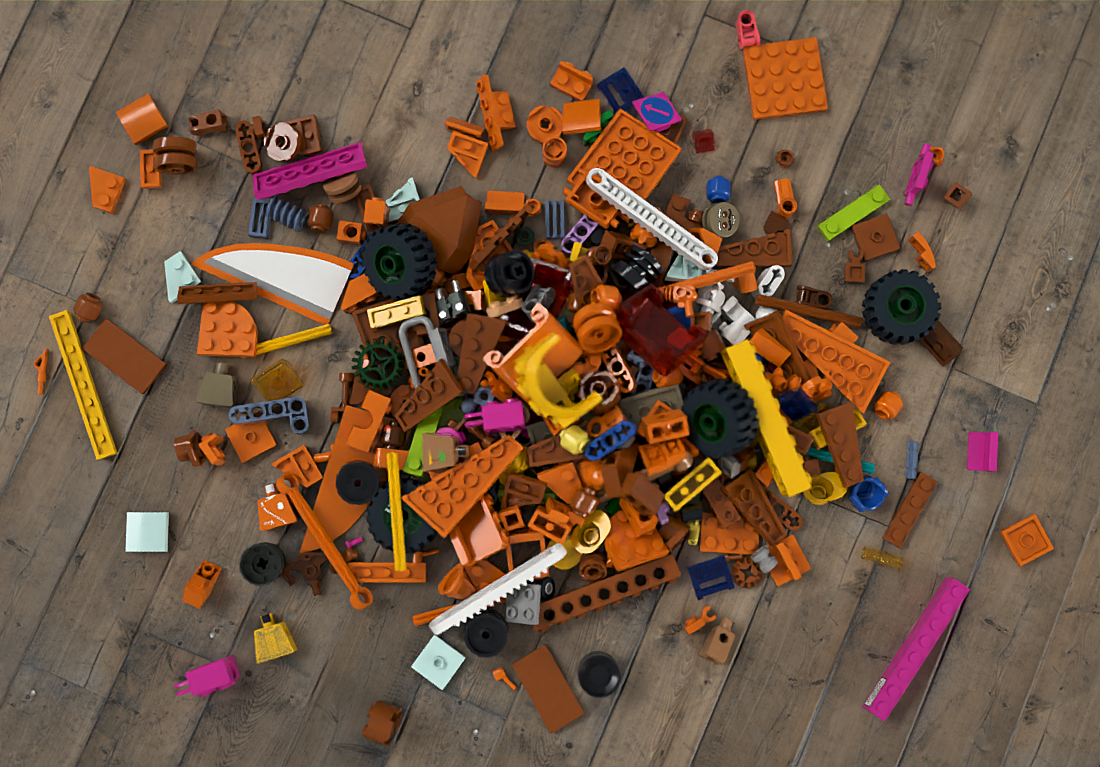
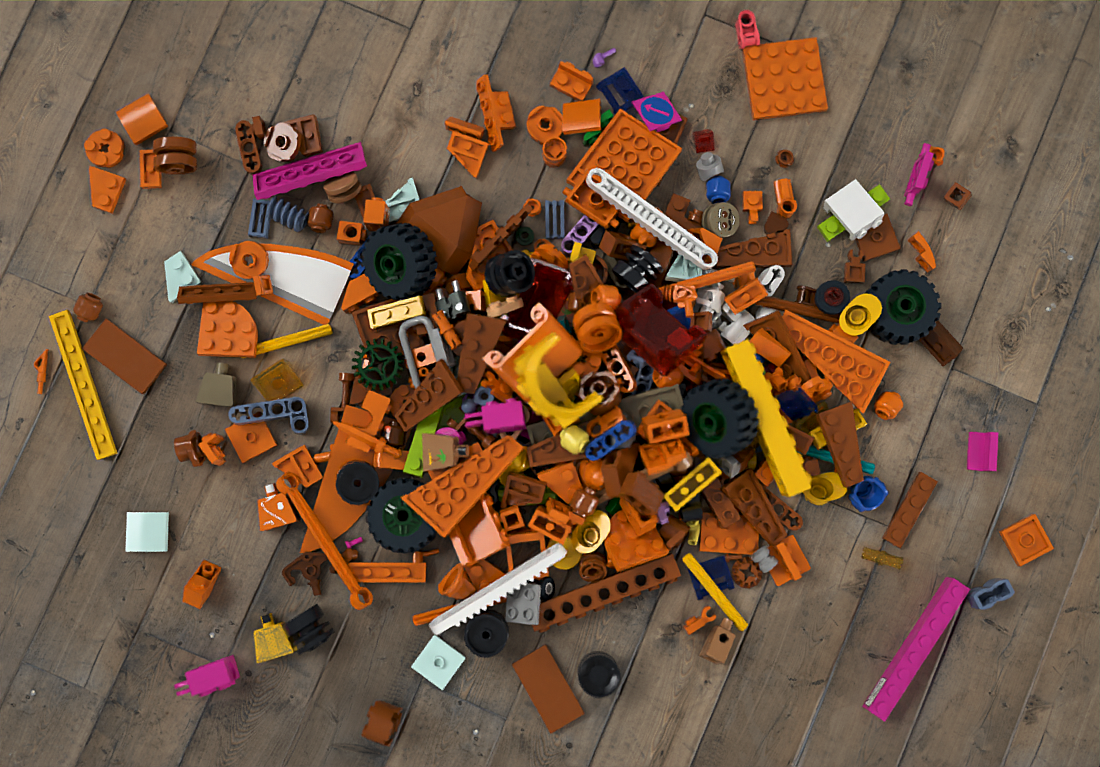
dark orange leg [189,109,228,136] -> none
pearl dark grey wheel [239,542,286,586] -> none
yellow axle [387,452,406,571] -> none
orange panel [485,191,525,215] -> none
orange hand [493,667,517,691] -> none
light grey piece [522,284,555,323] -> none
dark orange wheel [586,245,612,266] -> none
sand blue axle [905,441,919,479] -> none
none -> orange plate [84,128,125,168]
none -> orange plate [229,241,269,279]
none -> orange tile [253,275,273,296]
none -> black wheel [282,604,335,655]
none -> orange sword [333,421,402,459]
none -> orange pin [432,310,462,350]
none -> medium lavender hand [593,48,616,68]
none -> yellow axle [682,553,748,631]
none -> light grey piece [696,152,724,181]
none -> orange plate [724,277,768,315]
none -> orange plate [742,191,763,224]
none -> black wheel [815,280,850,315]
none -> white panel [823,179,884,241]
none -> yellow piece [839,293,882,336]
none -> sand blue brick [966,578,1015,610]

